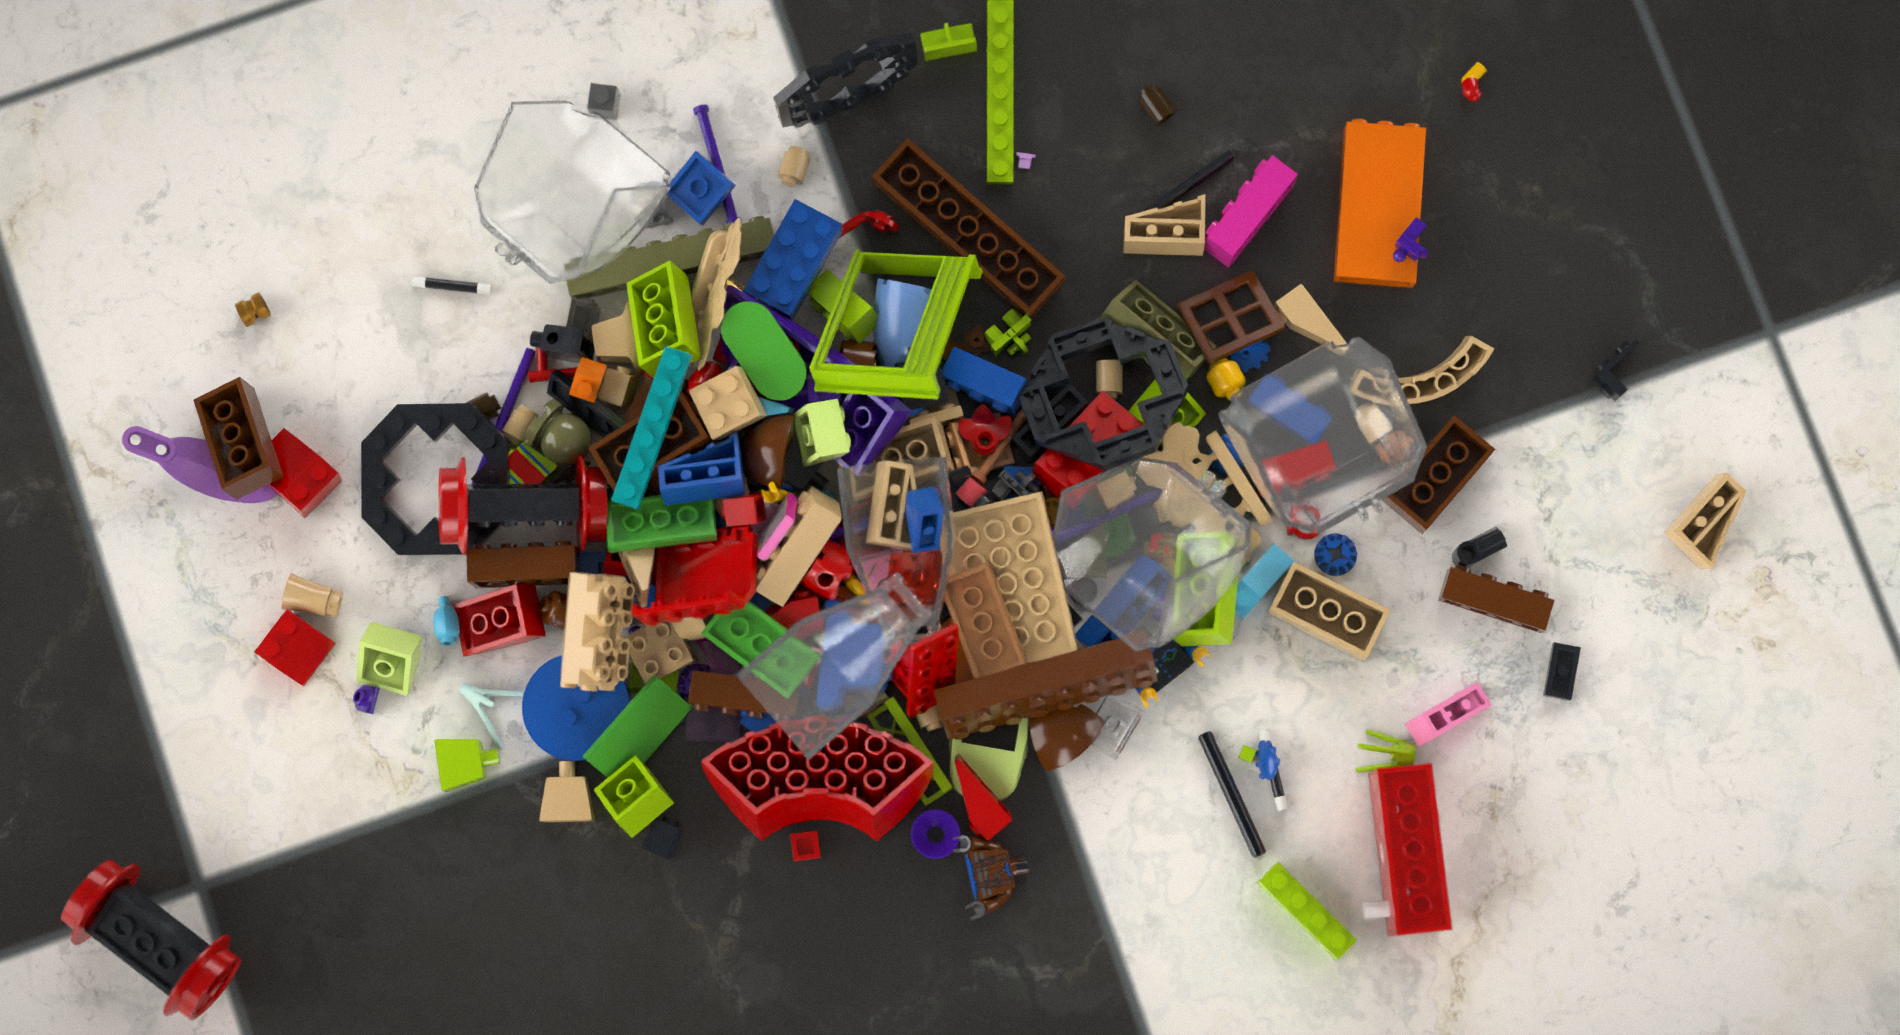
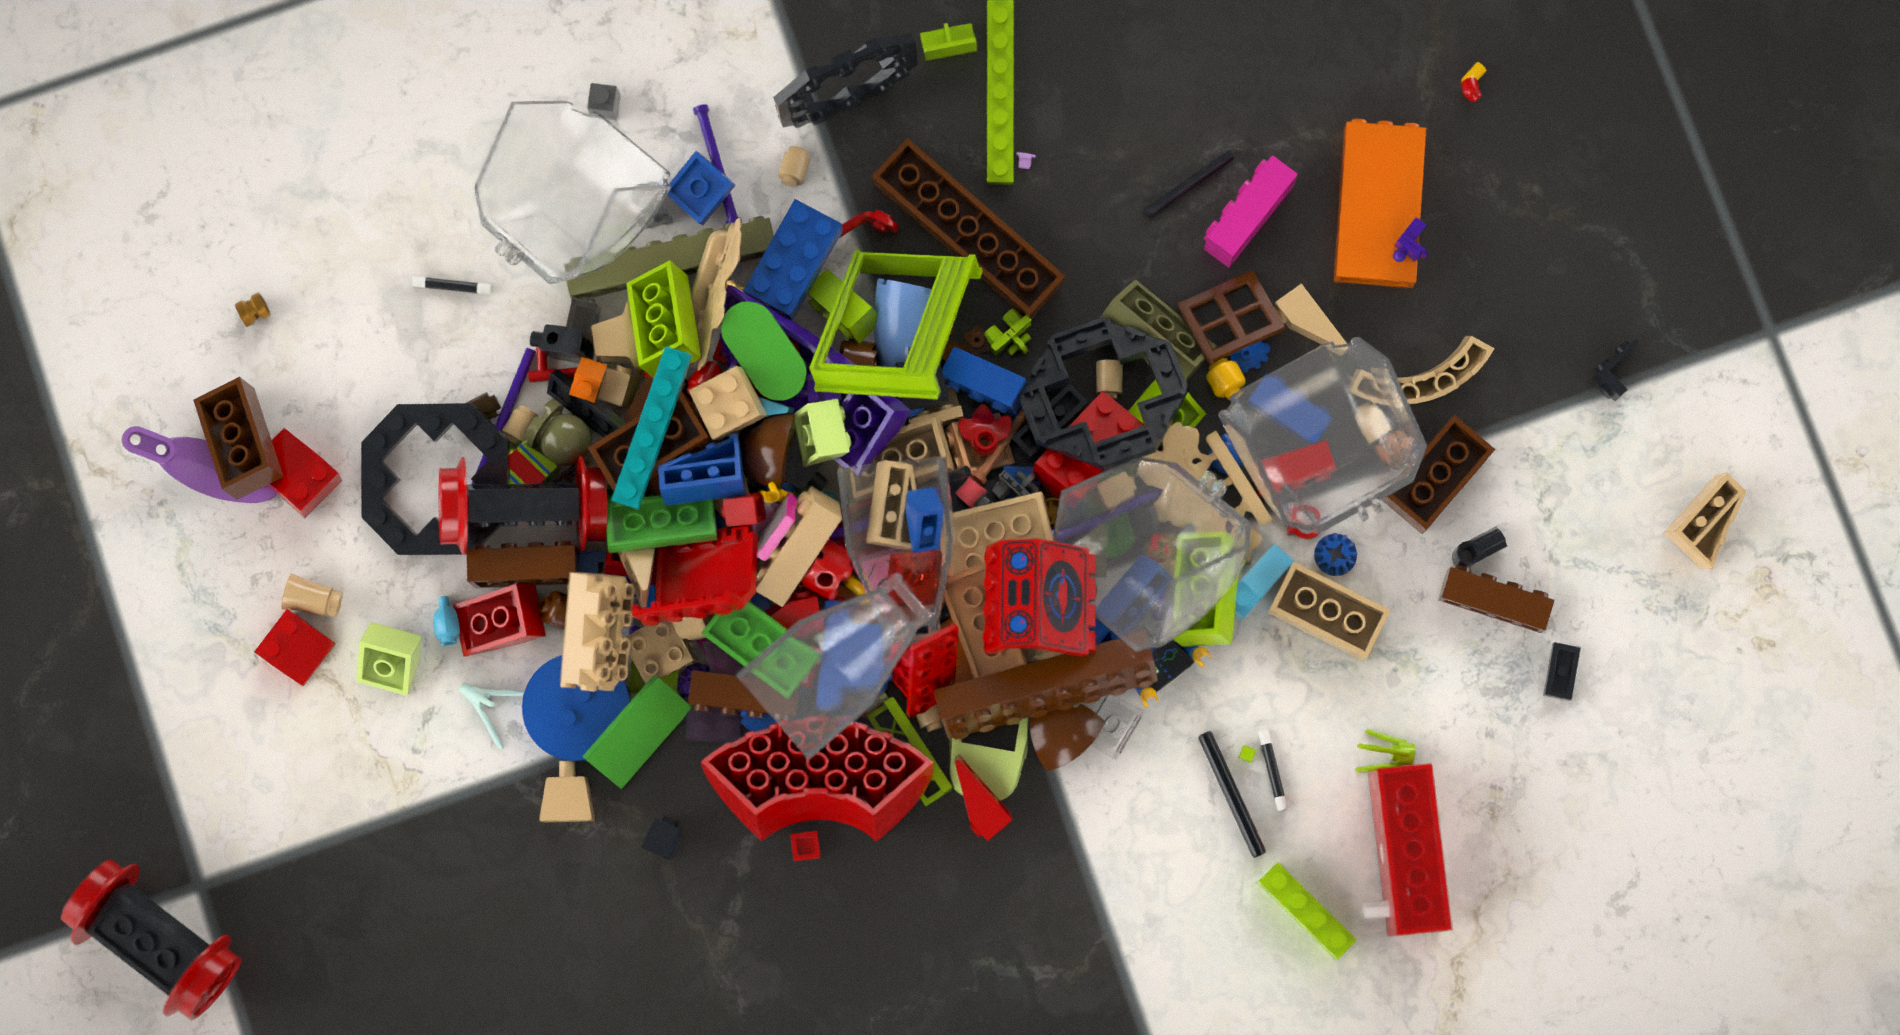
dark purple plate [353,685,380,714] -> none
lime torso [434,739,500,792] -> none
lime brick [594,755,674,838] -> none
dark purple piece [911,809,960,859] -> none
torso [953,835,1029,920] -> none
tan wedge [1124,195,1205,256] -> none
dark brown brick [1138,84,1177,126] -> none
blue piece [1255,740,1280,780] -> none
bright pink slope [1405,682,1492,747] -> none
none -> red hinge [983,538,1096,657]

